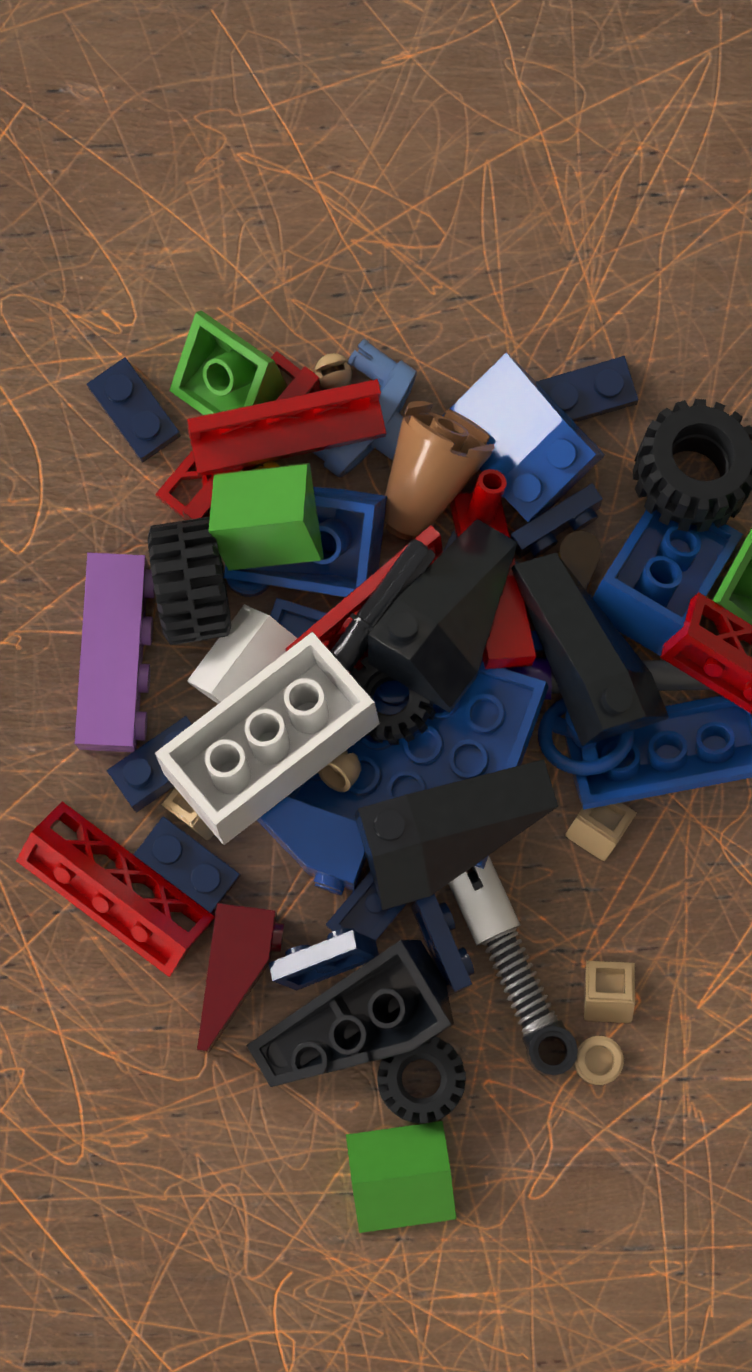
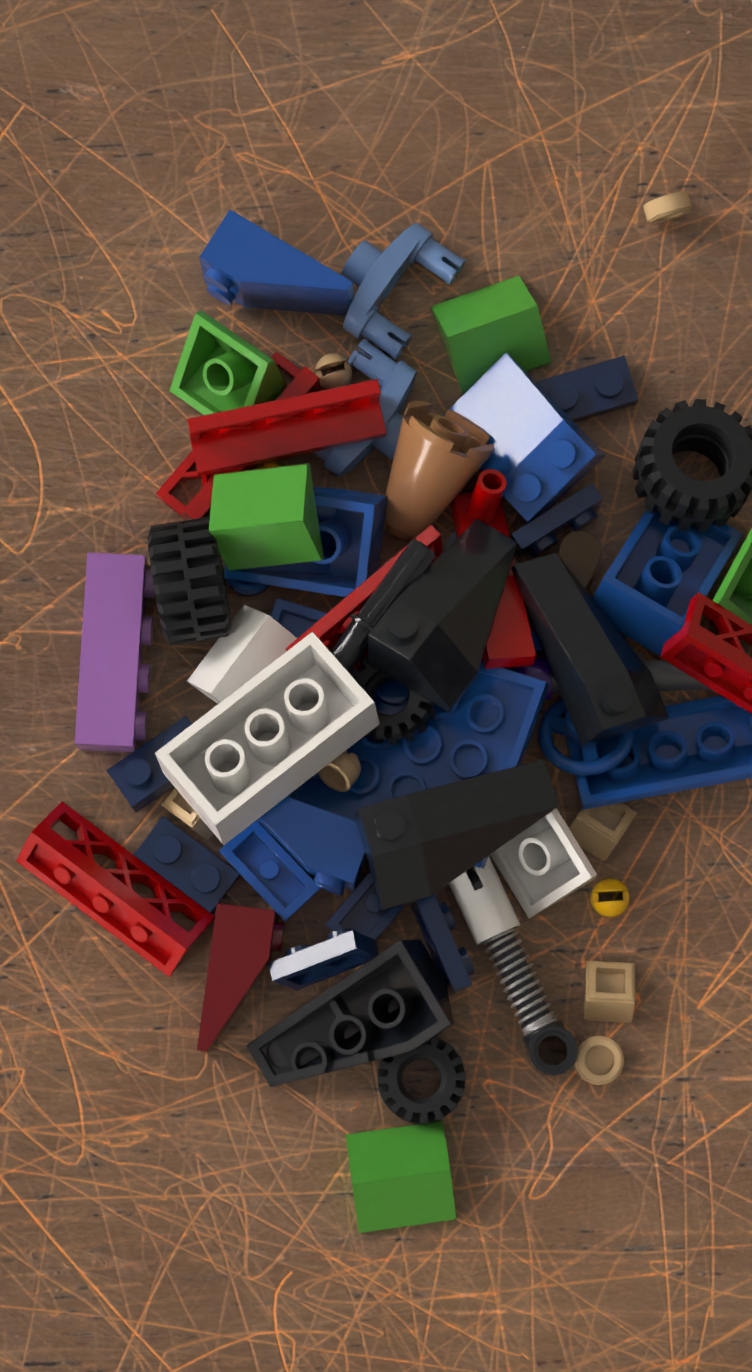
dark blue plate [87,357,181,463] -> none
none -> blue slope [199,210,354,316]
none -> blue plate [219,820,321,923]
none -> medium blue connector [342,223,467,360]
none -> bright green slope [431,276,551,395]
none -> white slope [490,808,597,919]
none -> yellow hinge [590,878,630,918]
none -> tan tile [643,191,693,224]

